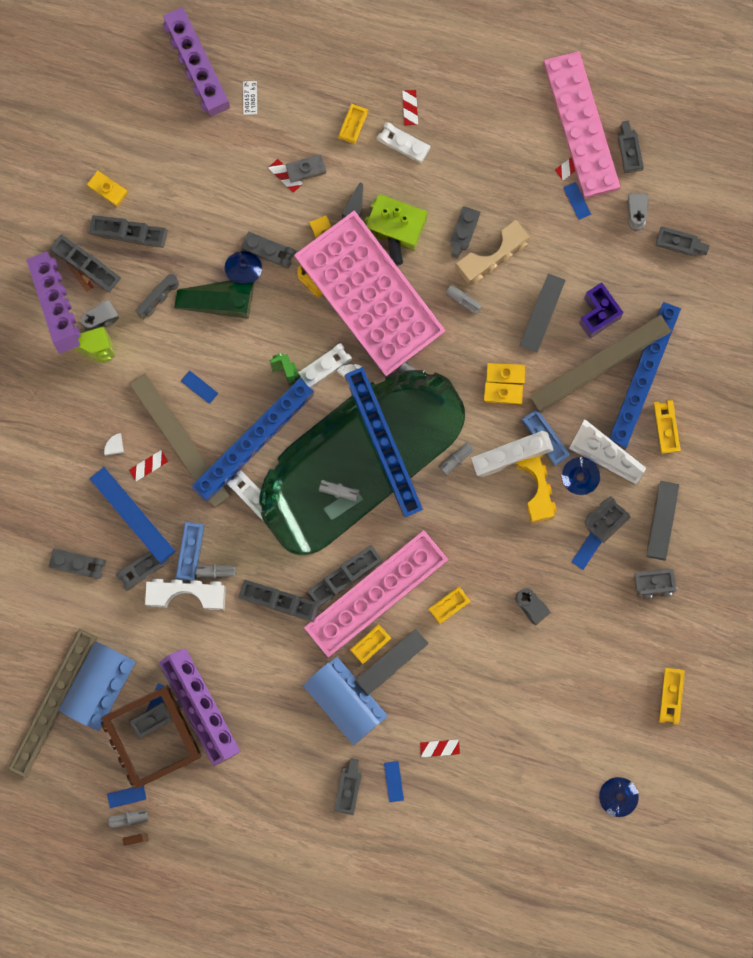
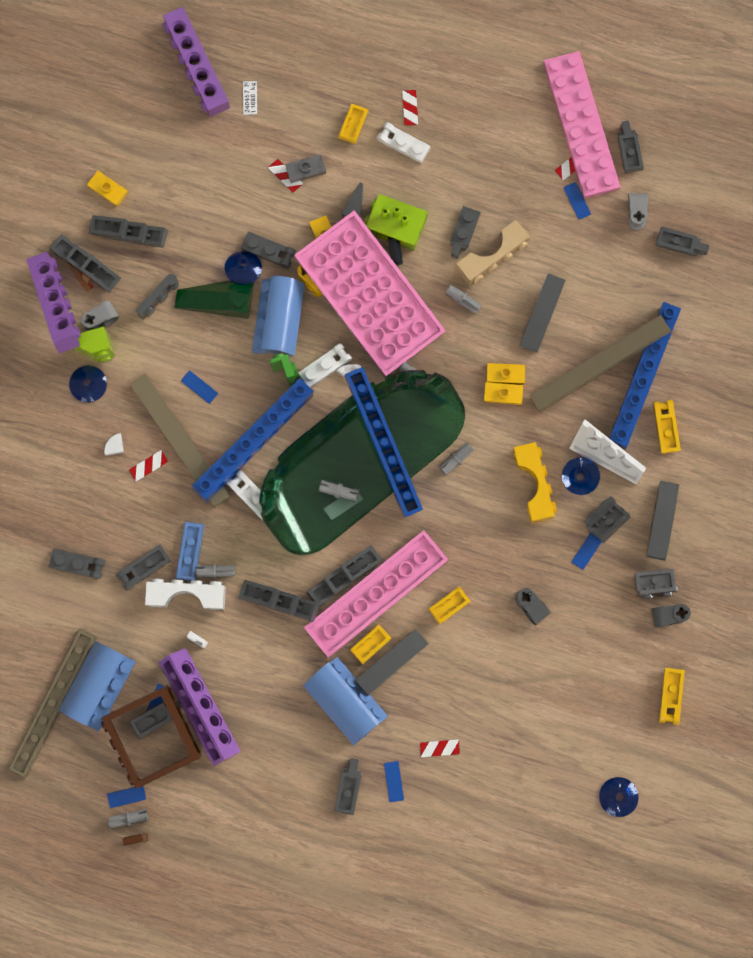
blue tile [89,467,176,564] -> none
white arch [471,431,554,477] -> none
medium blue tile [521,409,570,467] -> none
dark purple brick [579,282,624,338] -> none
none -> clear blue dish [69,365,107,403]
none -> white tile [187,631,208,648]
none -> medium blue brick [252,276,305,357]
none -> dark grey piece [651,604,691,628]

